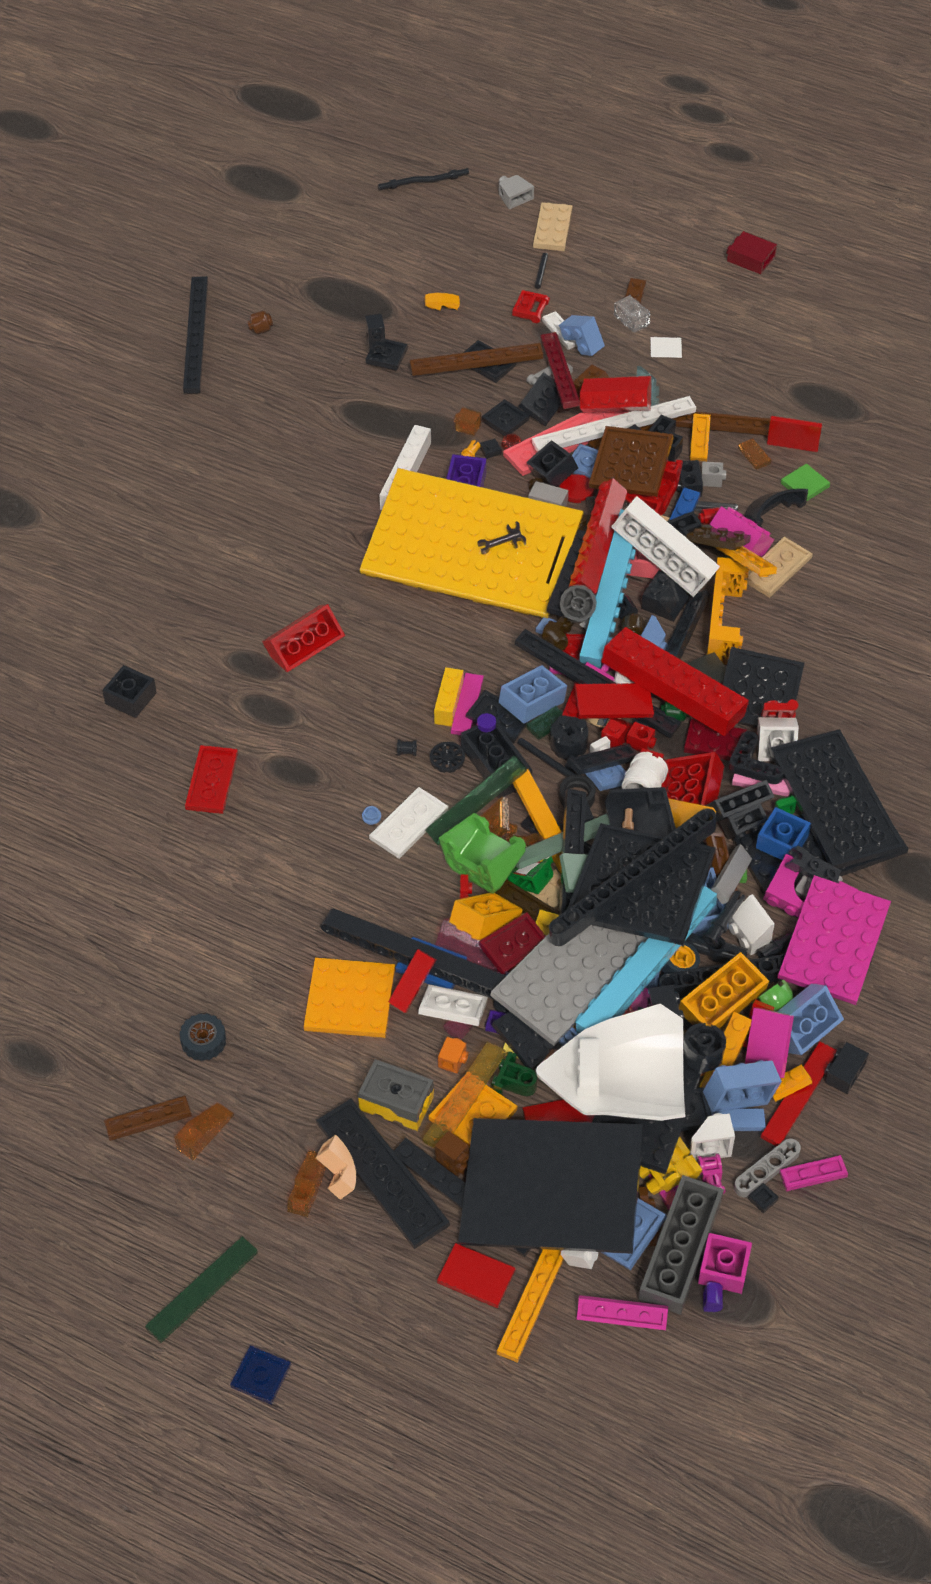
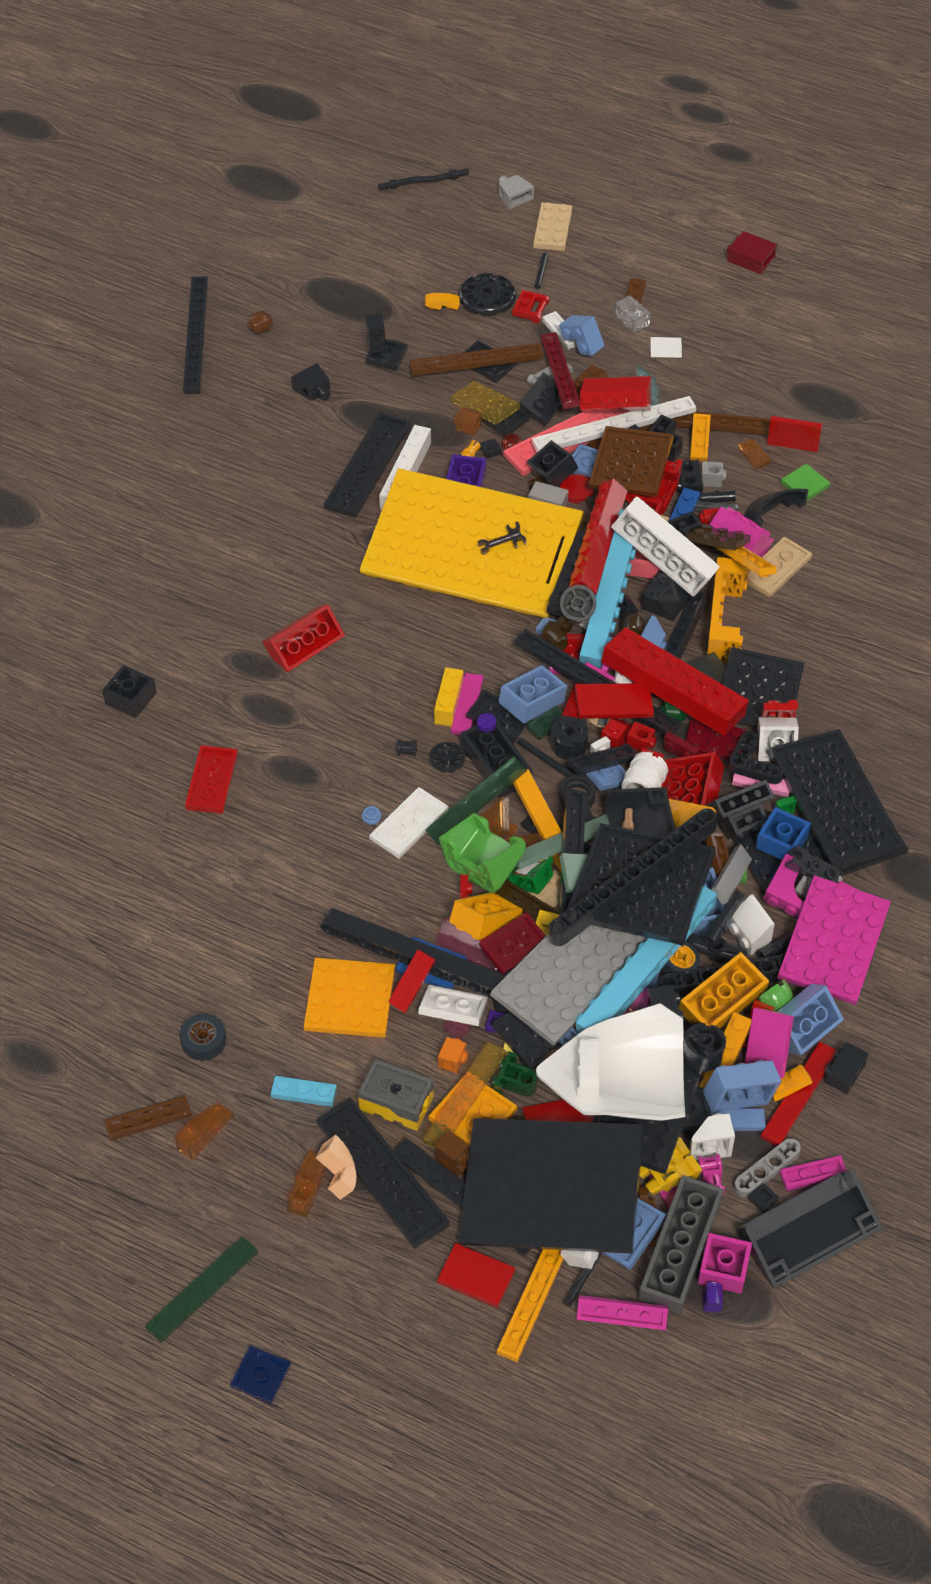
none -> medium azure plate [271,1076,337,1107]
none -> black torso [291,363,330,401]
none -> black plate [324,412,411,518]
none -> clear yellow plate [450,381,520,425]
none -> black plate [458,273,517,316]
none -> black bar [563,1252,602,1307]
none -> dark red plate [663,731,700,757]
none -> black pin [700,490,736,503]
none -> black slope [736,1169,883,1289]

